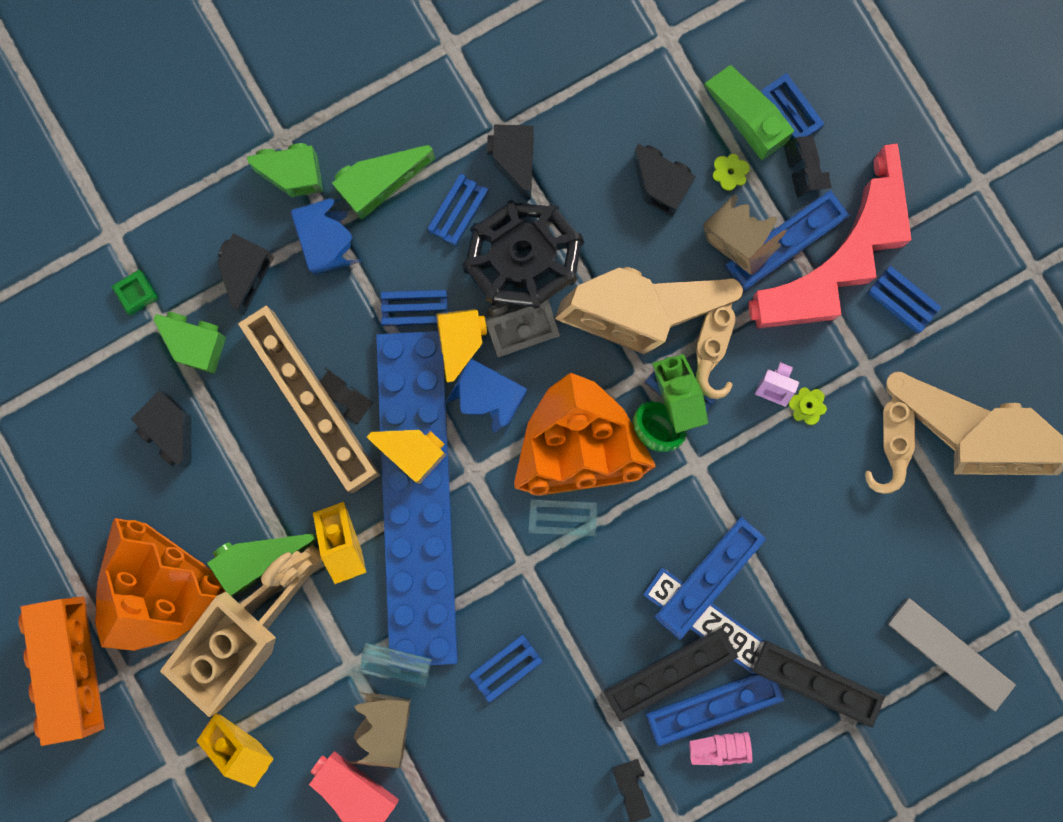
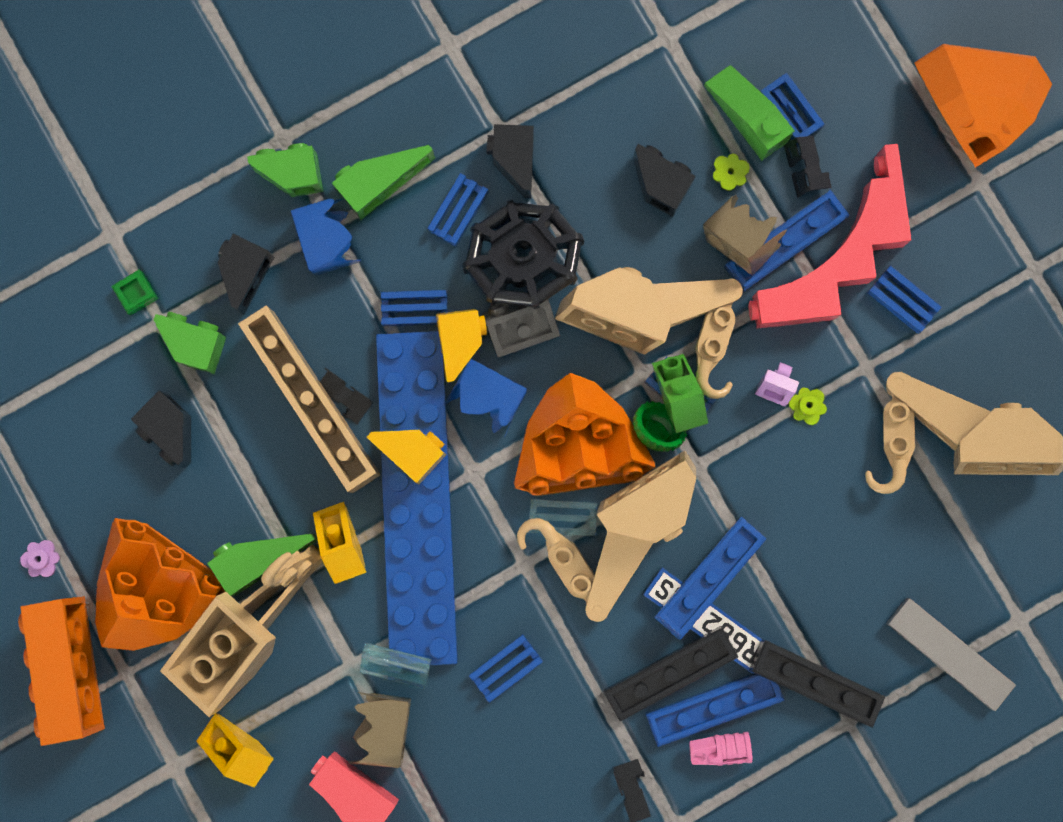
none -> lavender plant [20,540,60,577]
none -> tan slope [517,450,696,622]
none -> orange brick [914,44,1052,168]

